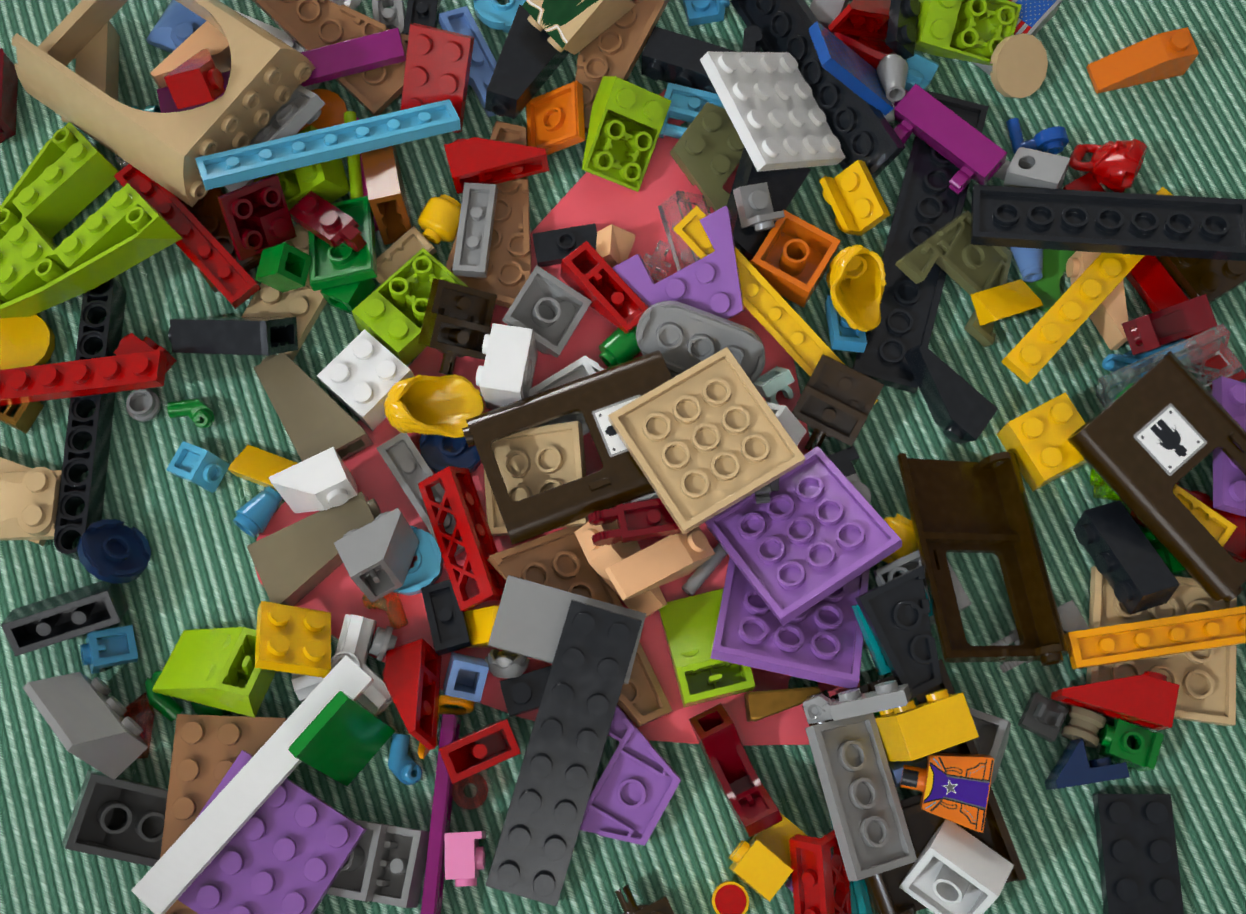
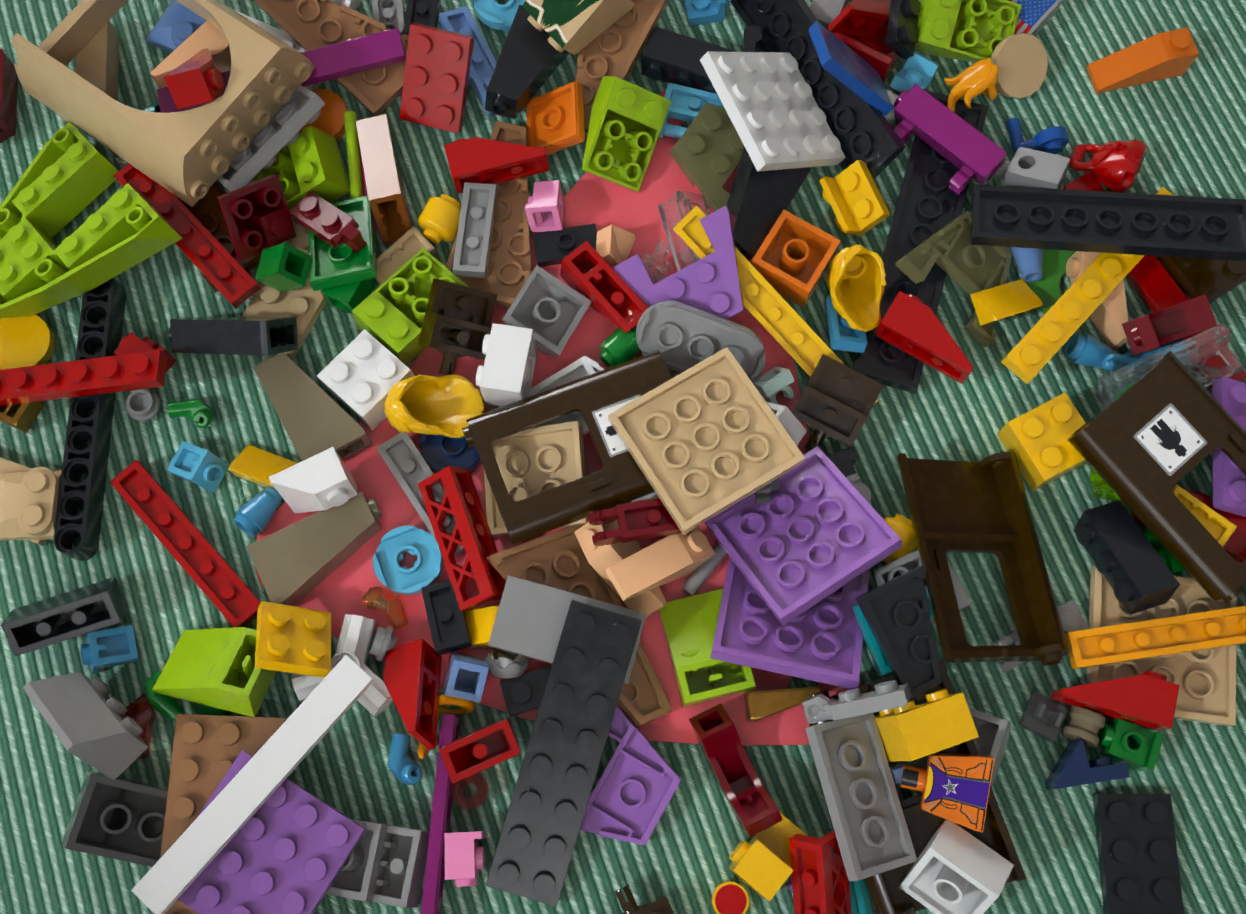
dark blue tile [77,519,151,584] -> none
medium azure plate [195,99,461,190] -> none
green tile [288,691,396,786] -> none
light grey slope [334,508,419,603] -> none
light grey bracket [733,182,785,232] -> none
light grey cone [876,54,909,102] -> none
black slope [904,344,998,444] -> none
none -> red plate [110,460,261,627]
none -> bright pink brick [525,180,565,233]
none -> red slope [875,291,974,384]
none -> light orange piece [944,58,999,112]
none -> dark azure cone [1064,332,1119,369]

